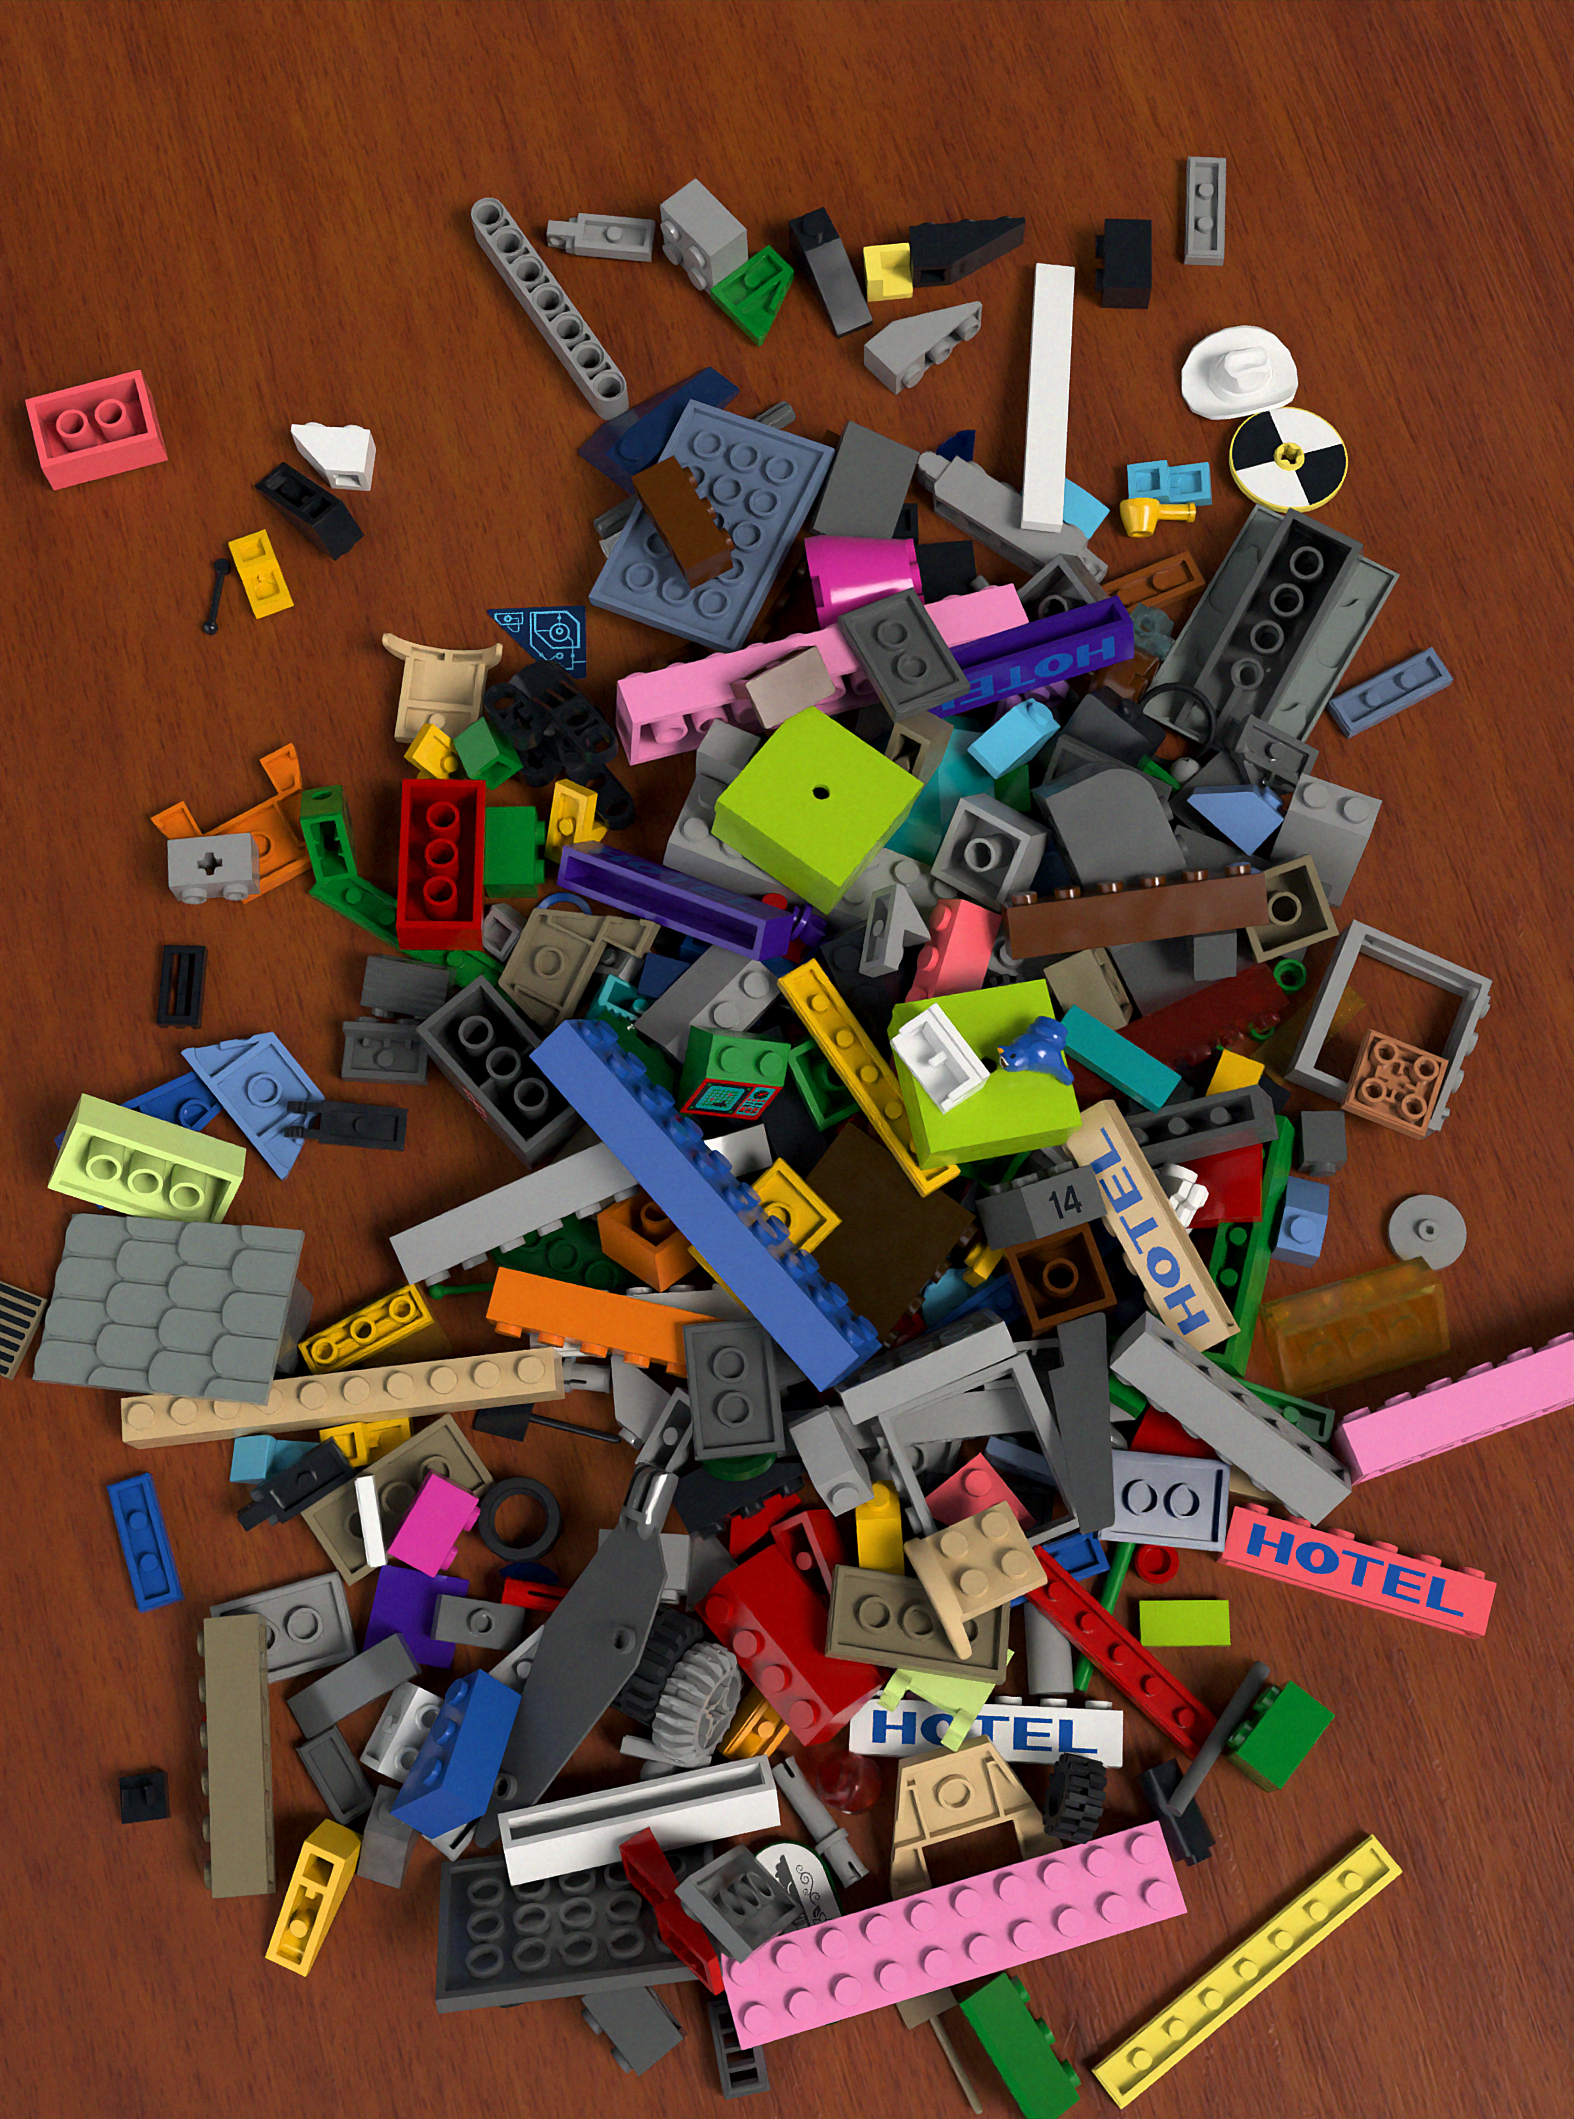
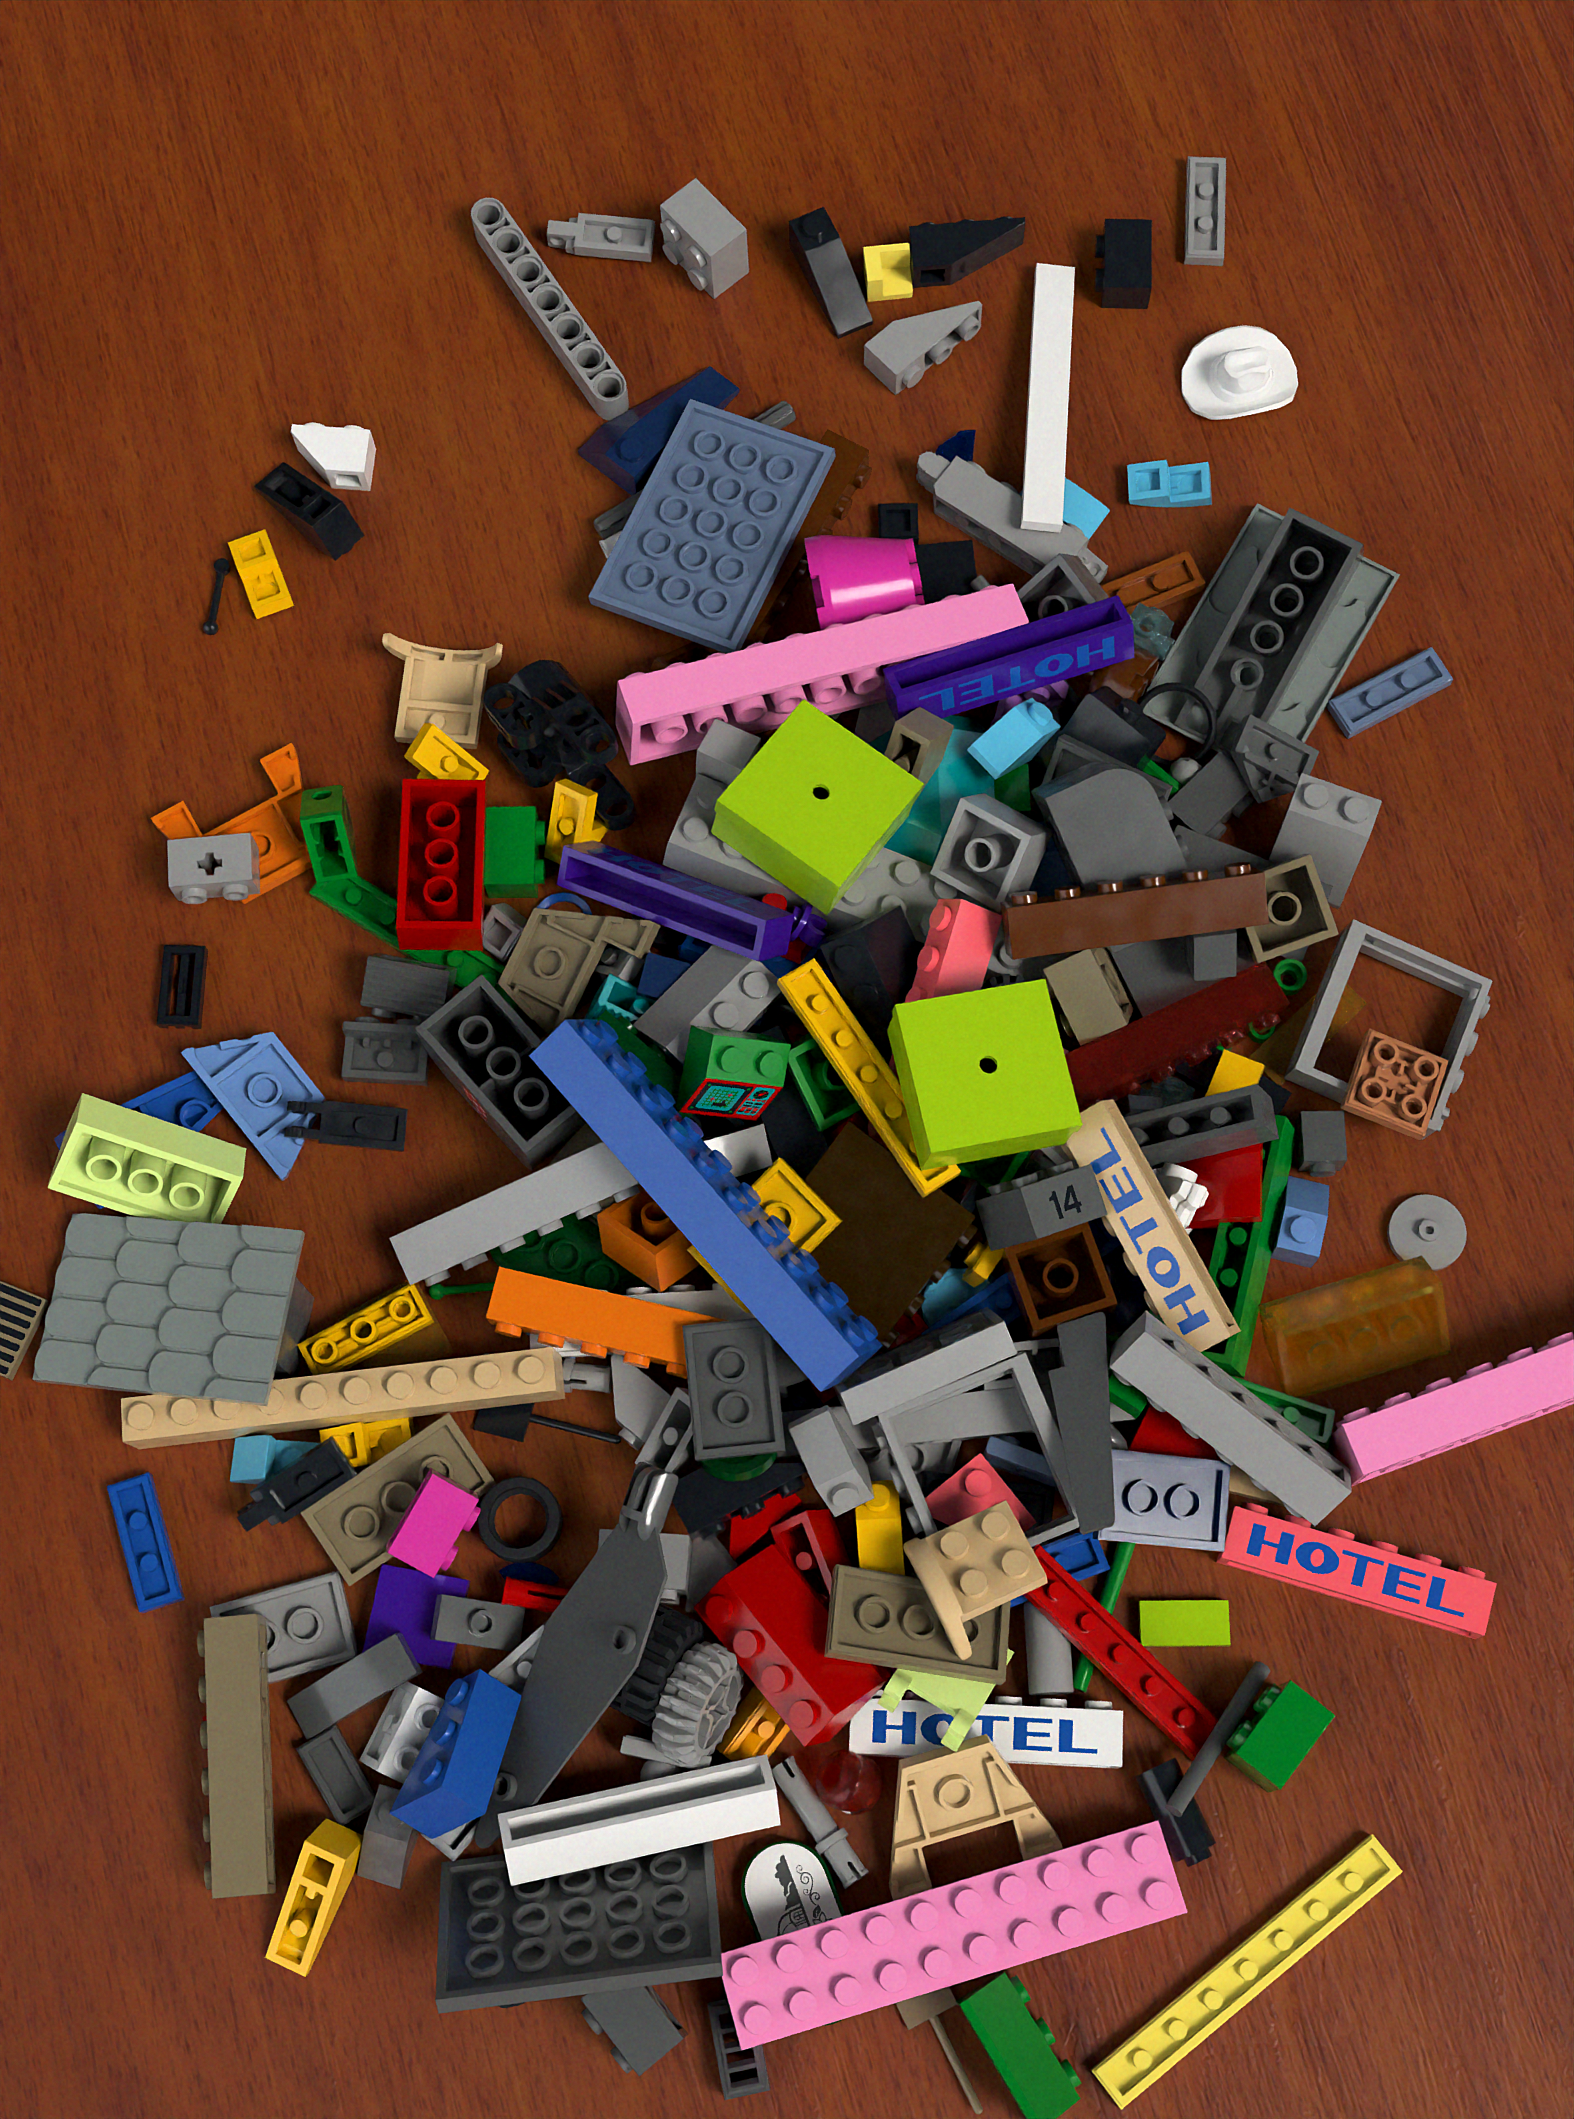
coral brick [25,369,168,490] -> none
black tile [119,1772,171,1824] -> none
white tile [355,1475,388,1568] -> none
green brick [452,716,523,791] -> none
dark blue sticker [487,605,587,679] -> none
red slope [619,1827,725,1996] -> none
reddish brown brick [631,455,735,590] -> none
dark grey plate [674,1843,805,1964] -> none
green wing [710,245,794,347] -> none
panel [729,646,836,729] -> none
dark grey tile [809,420,920,538] -> none
dark grey tile [837,587,971,724] -> none
light grey slope [859,883,931,978] -> none
white hinge [890,1003,991,1115] -> none
blue animal [997,1016,1074,1086] -> none
black tyre [1042,1752,1107,1844] -> none
teal tile [1060,1004,1182,1114] -> none
yellow bar [1120,498,1196,538] -> none
red tile [1134,1544,1179,1585] -> none
medium blue slope [1187,784,1286,856] -> none
piece [1229,407,1348,513] -> none

